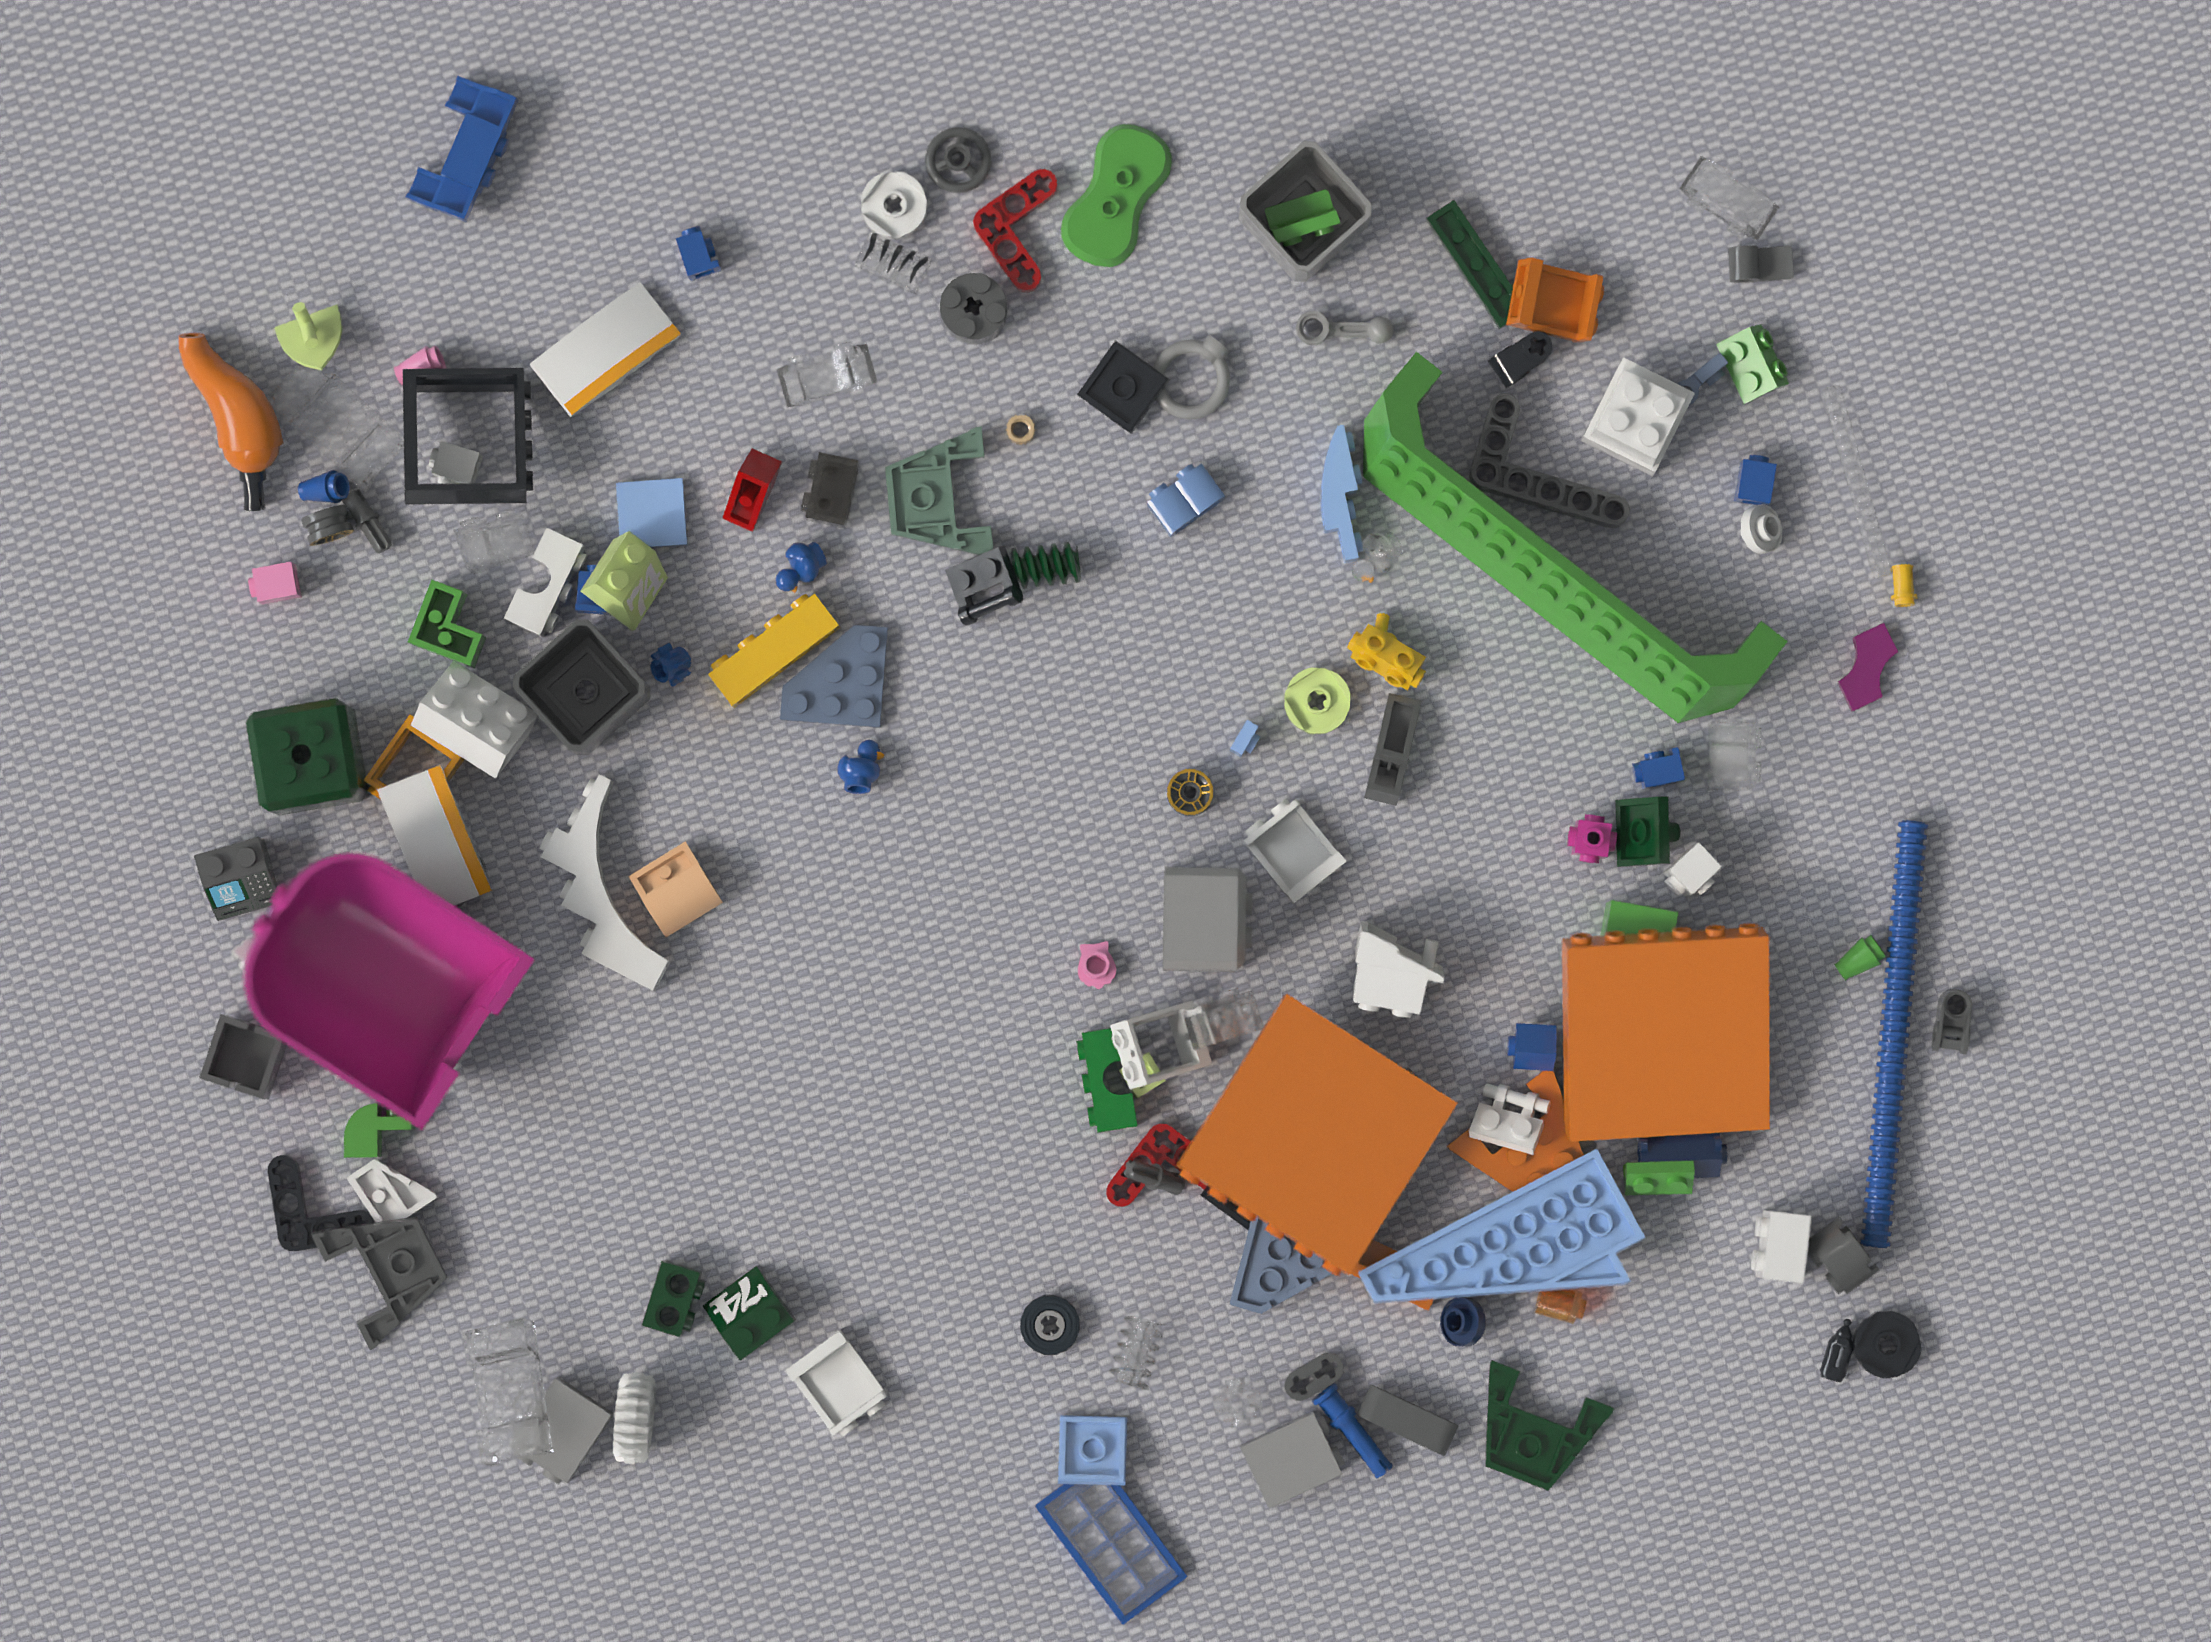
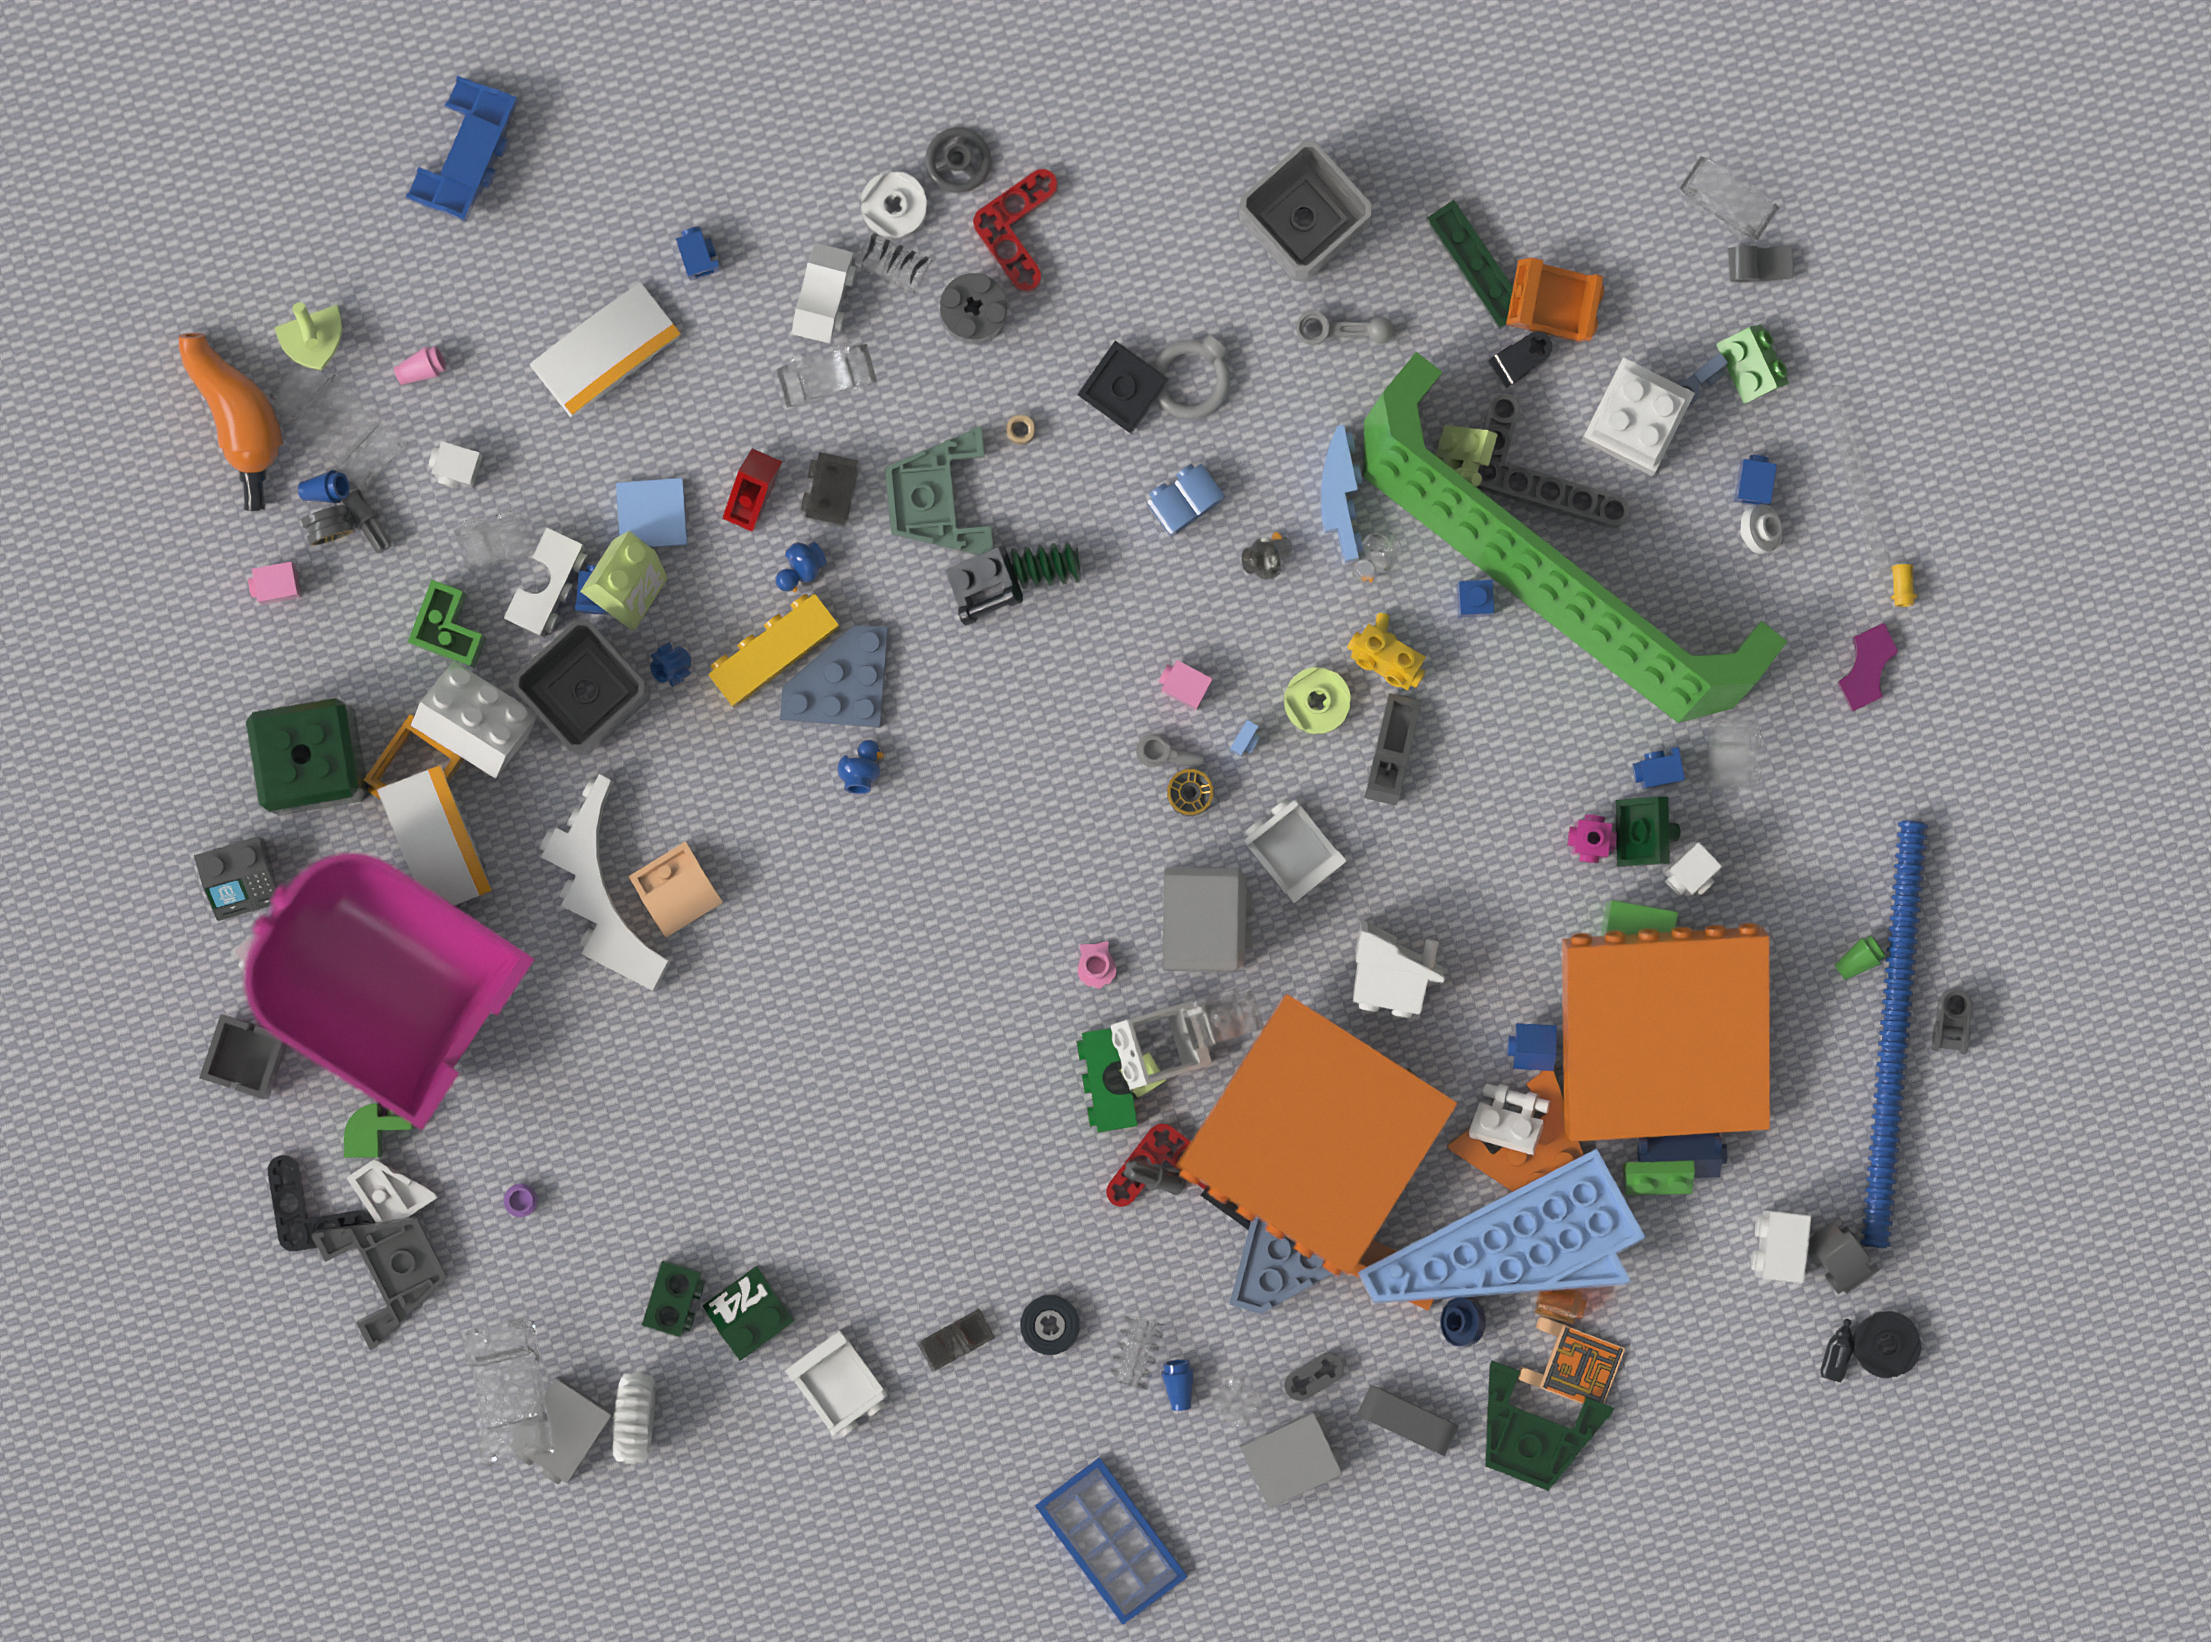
black window [403,368,533,505] -> none
light blue tile [1058,1415,1127,1486] -> none
bright green plate [1061,124,1172,267] -> none
bright green bracket [1264,189,1340,247] -> none
blue pin [1311,1383,1393,1479] -> none
none -> medium lavender plate [504,1184,538,1217]
none -> white brick [791,243,857,344]
none -> clear smoke slope [917,1309,995,1372]
none -> light grey plate [1136,734,1203,769]
none -> bright pink brick [1158,660,1212,710]
none -> blue cone [1161,1359,1194,1411]
none -> clear smoke animal [1241,532,1293,580]
none -> yellowish green plate [1436,425,1498,486]
none -> blue brick [1457,580,1494,618]
none -> flag [1518,1317,1625,1404]

